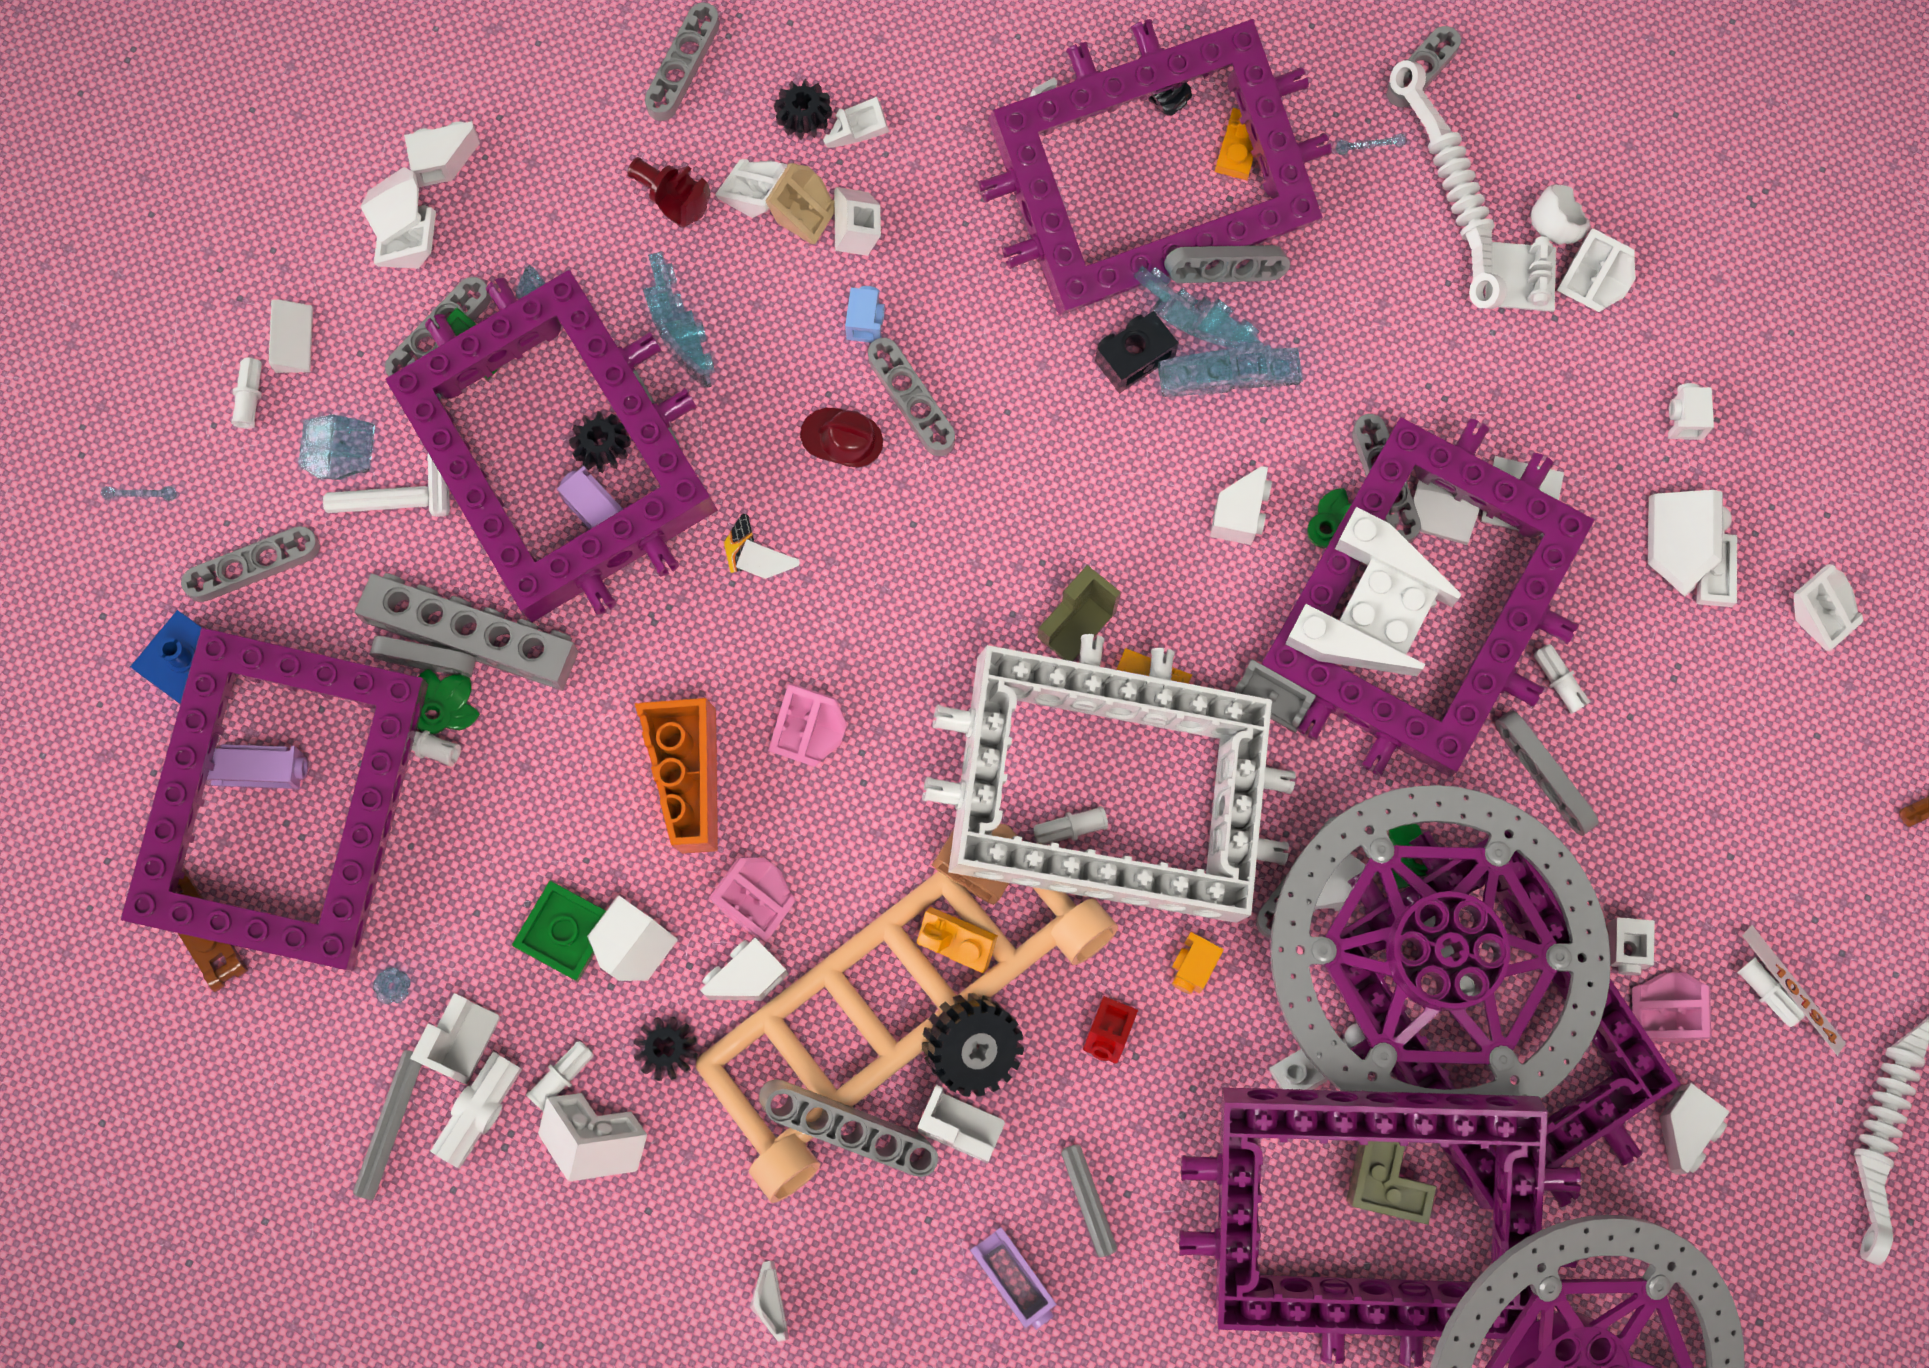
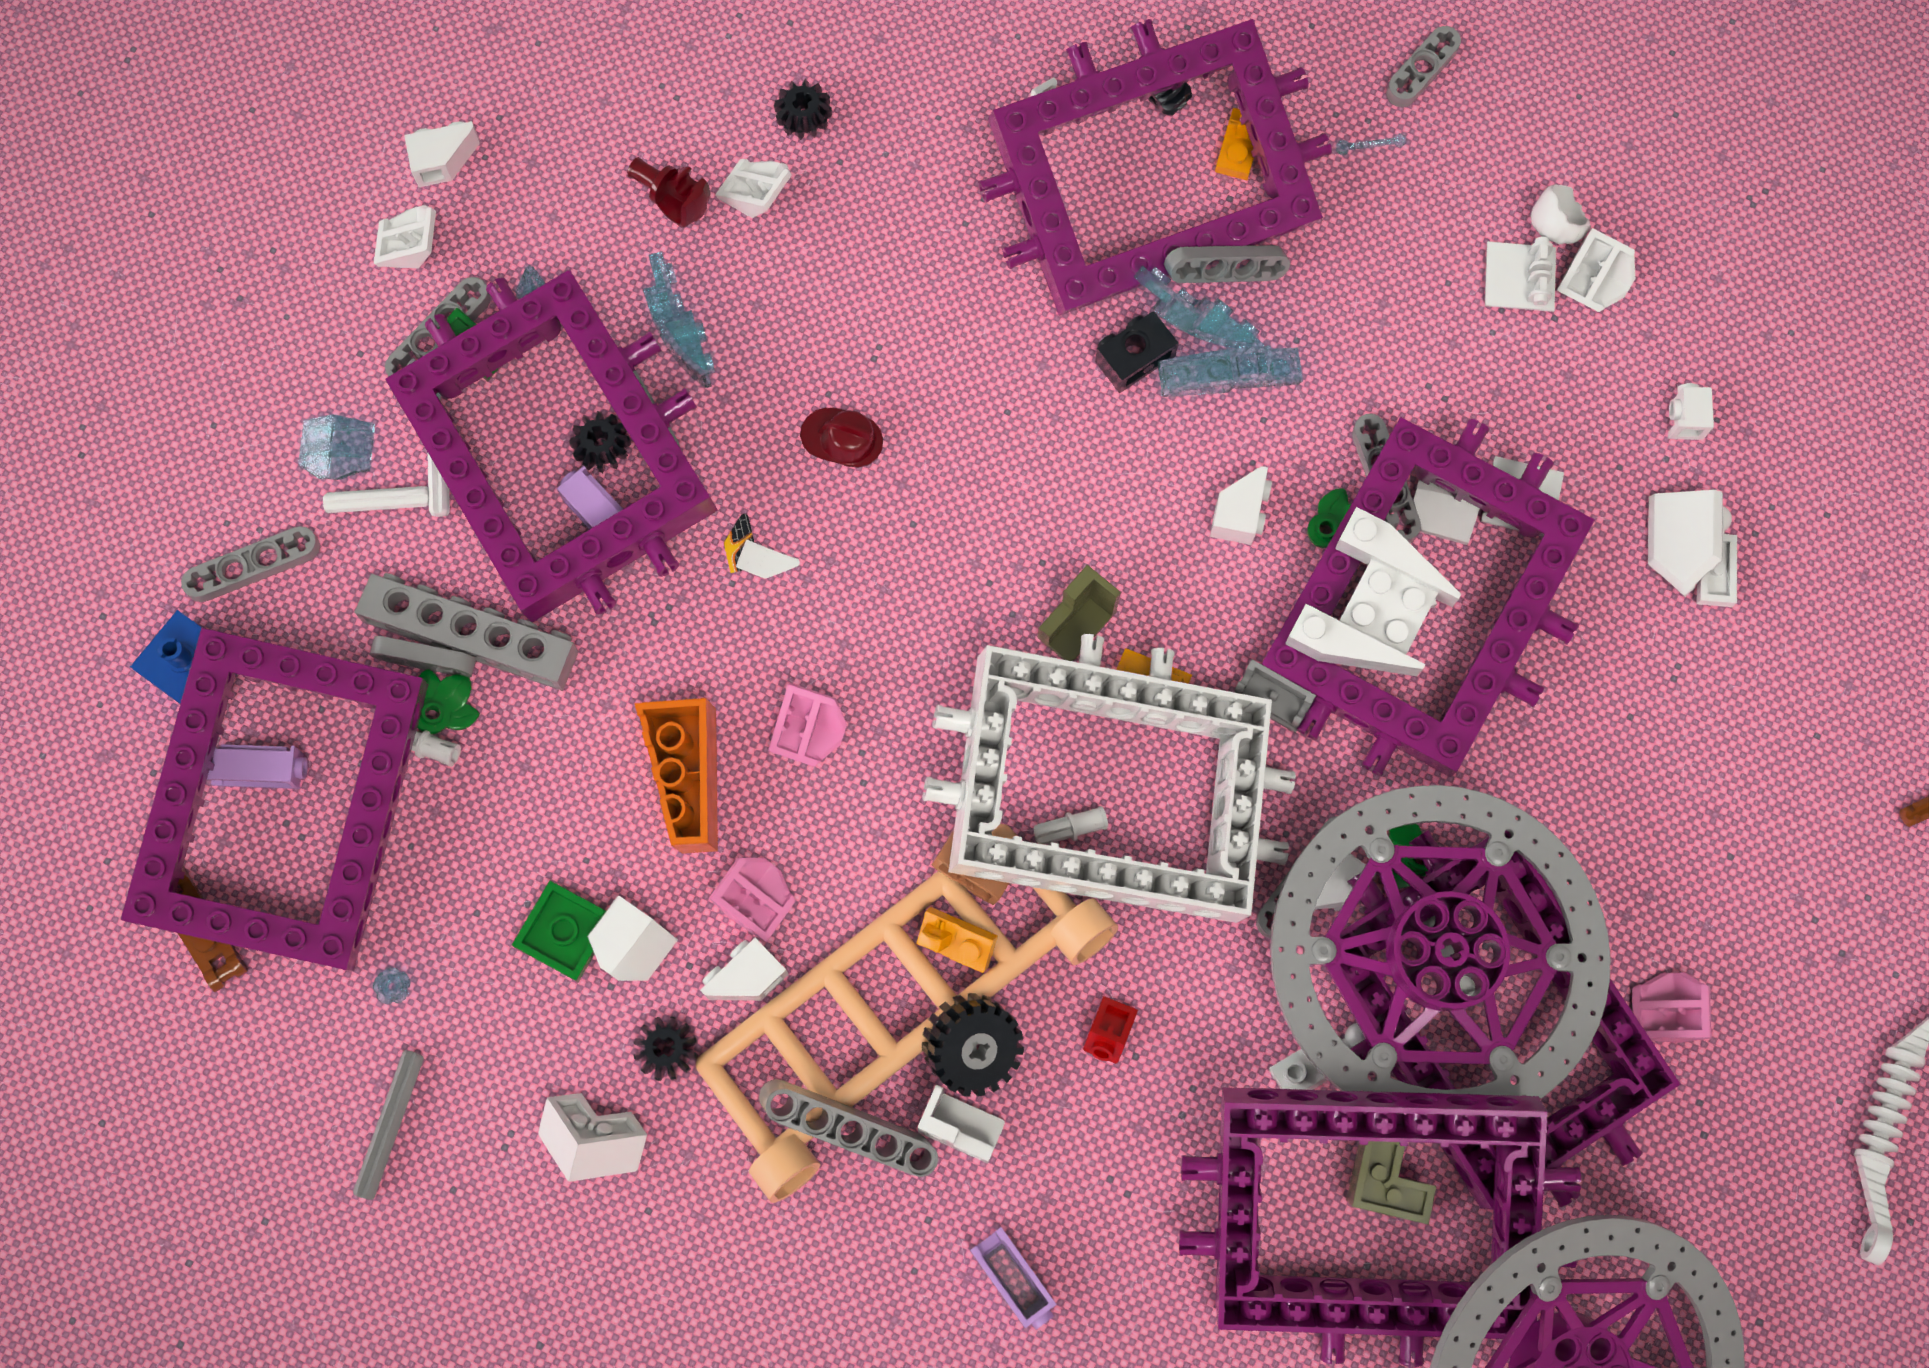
clear light blue hinge [100,486,177,502] -> none
white axle [231,357,262,429] -> none
white slope [269,299,313,373] -> none
white slope [360,167,421,246] -> none
white panel [410,993,500,1085] -> none
white piece [430,1052,522,1169] -> none
white axle [526,1041,594,1111] -> none
light grey beam [645,2,720,121] -> none
white slope [750,1261,789,1342] -> none
tan slope [765,163,835,244] -> none
white slope [823,97,890,148] -> none
white slope [834,187,881,256] -> none
light blue brick [845,286,885,343] -> none
light grey beam [868,338,955,456] -> none
light grey axle [1061,1144,1117,1258] -> none
light orange brick [1172,932,1224,995] -> none
white piece [1390,60,1507,309] -> none
light grey beam [1495,710,1599,836] -> none
white axle [1534,644,1591,714] -> none
white brick [1607,917,1655,975] -> none
white slope [1659,1083,1730,1175] -> none
white axle [1737,957,1805,1027] -> none
white sticker [1742,925,1846,1056] -> none
white slope [1794,564,1863,651] -> none

